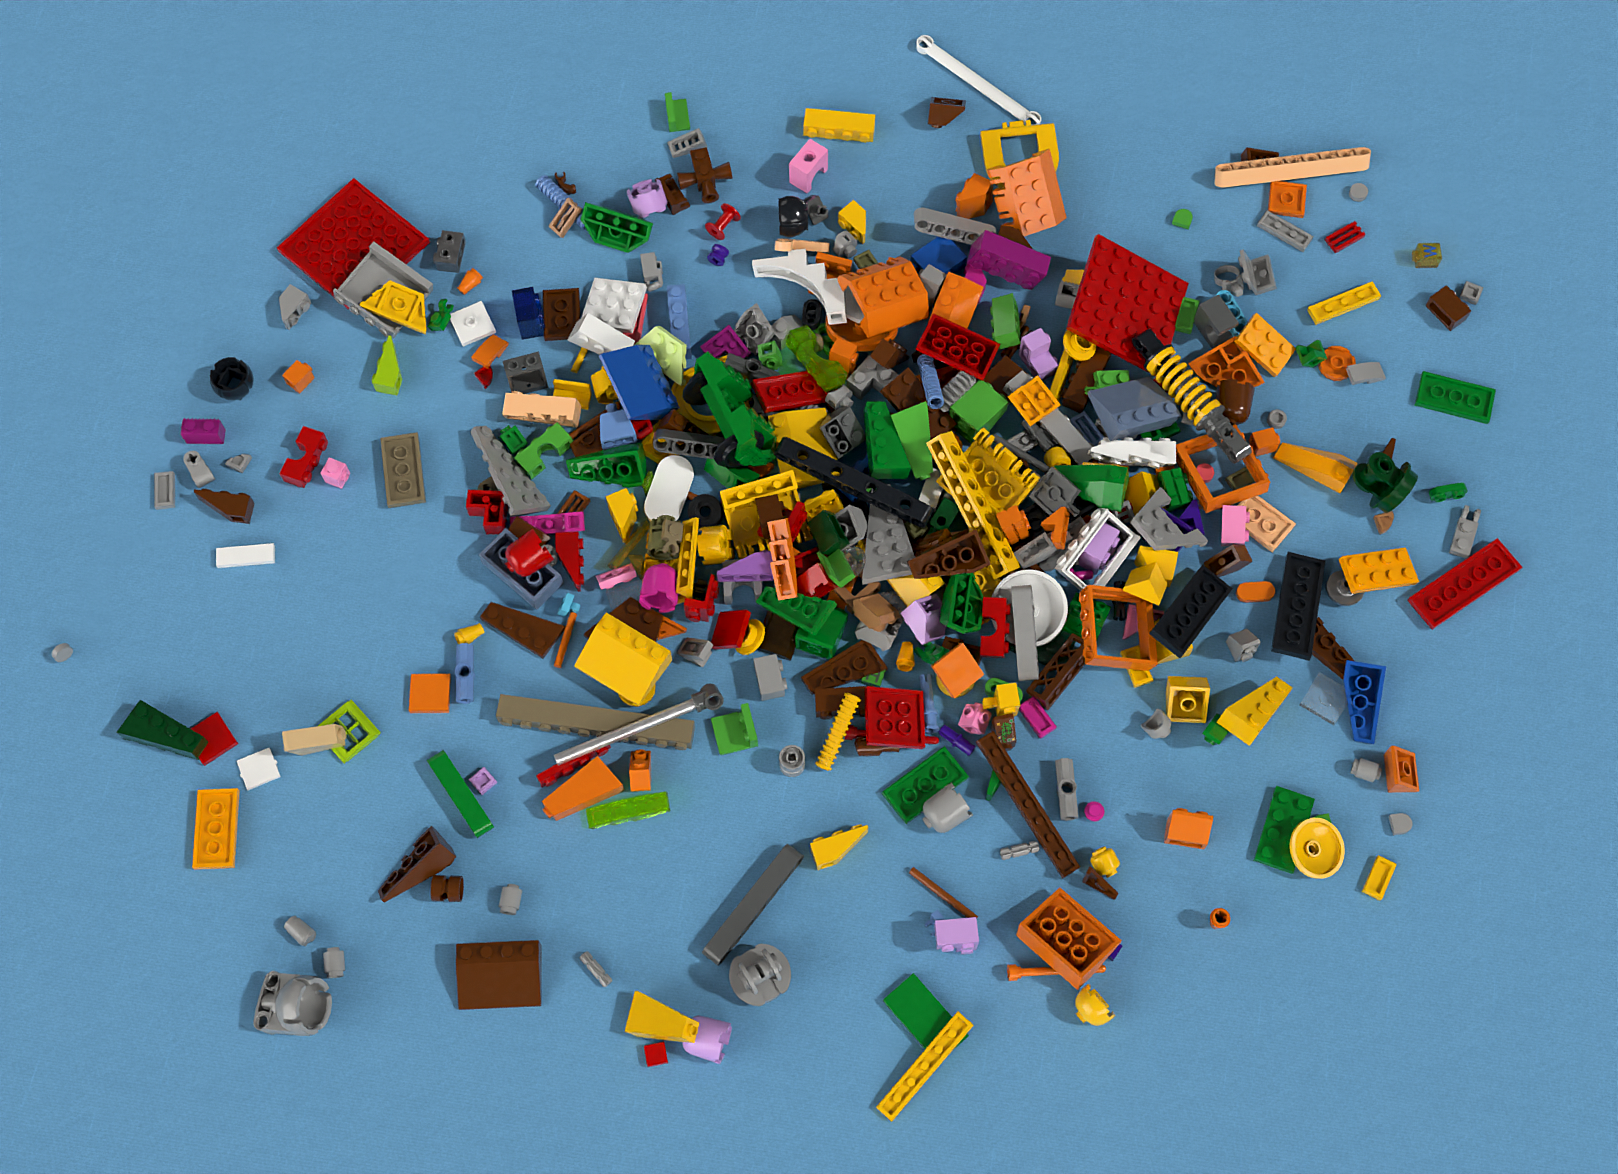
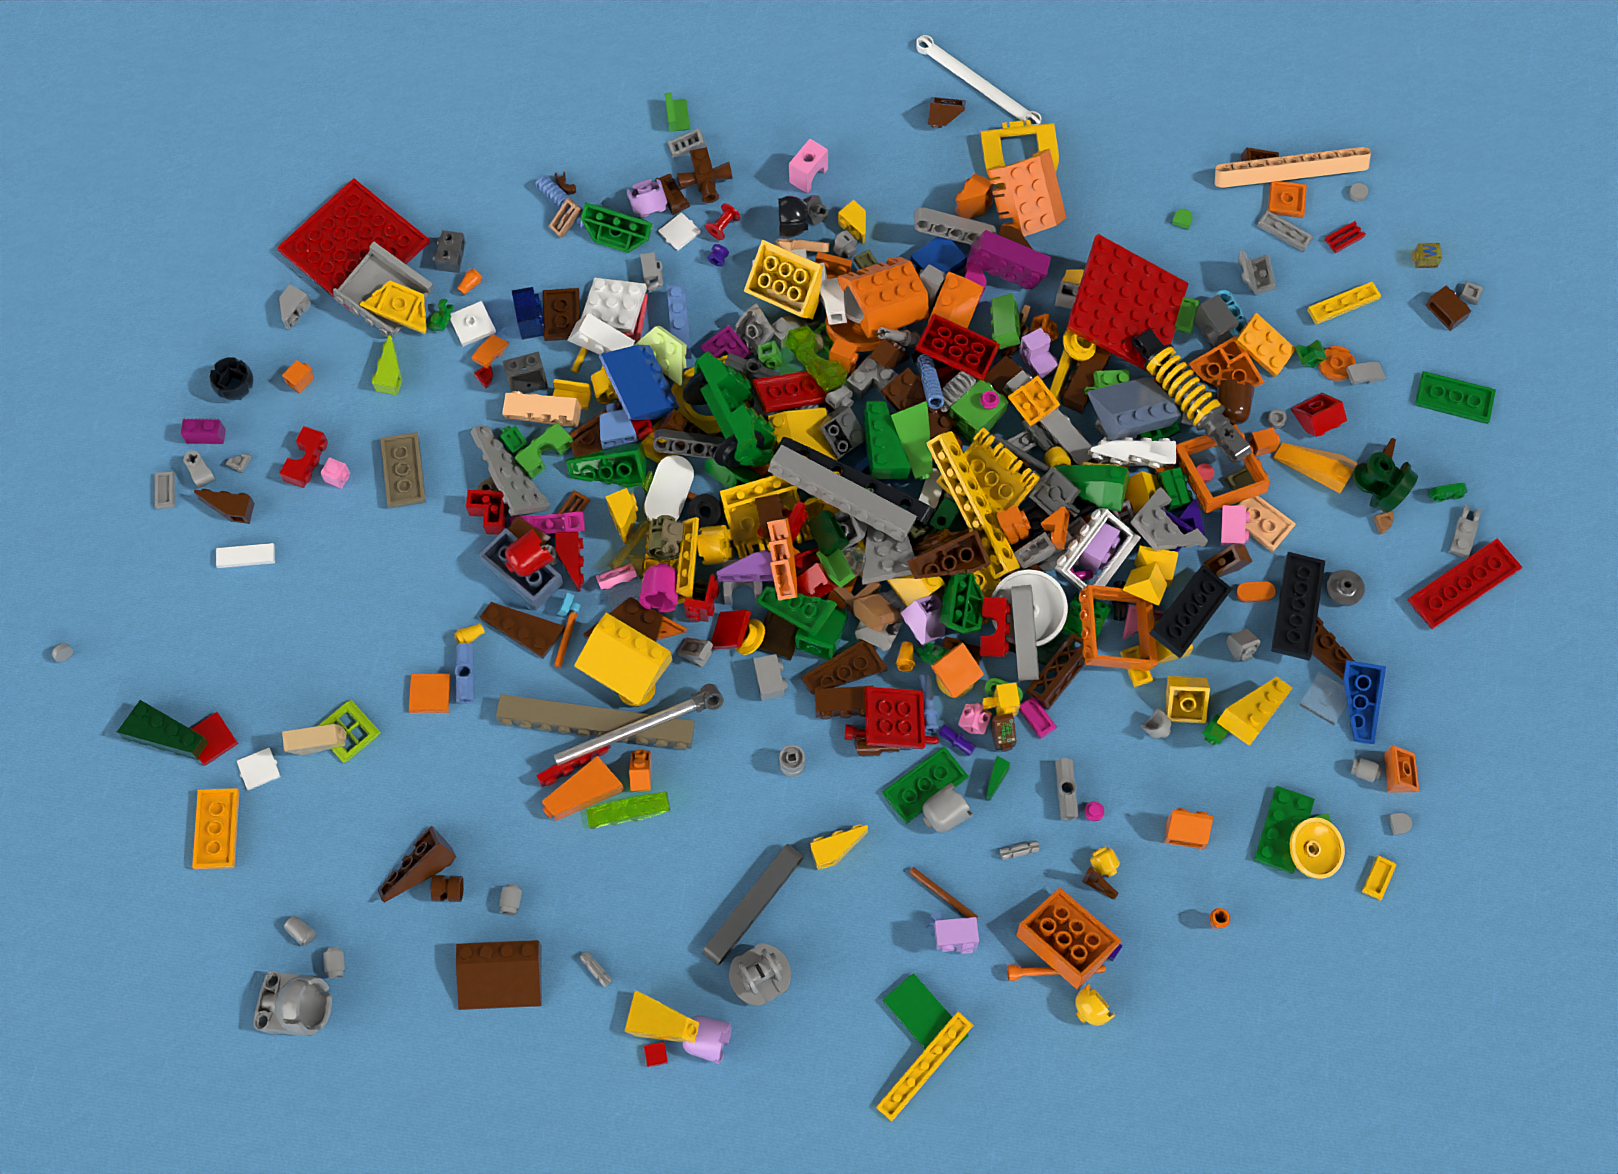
green beam [426,750,494,838] -> none
lavender tile [469,767,497,795] -> none
bright green bracket [711,703,758,755] -> none
yellow brick [803,108,876,143] -> none
yellow piece [815,693,861,771] -> none
bright green tile [861,671,886,687] -> none
reddish brown tile [976,731,1080,878] -> none
light blue tile [1070,411,1104,447] -> none
light grey piece [1214,265,1244,297] -> none
light orange plate [1338,547,1419,594] -> none
none -> white piece [658,212,701,251]
none -> yellow slope [744,240,823,319]
none -> light grey brick [768,445,917,543]
none -> light grey pin [877,327,921,348]
none -> dark pink plate [980,391,999,409]
none -> orange brick [1030,313,1059,341]
none -> red slope [1291,393,1347,437]

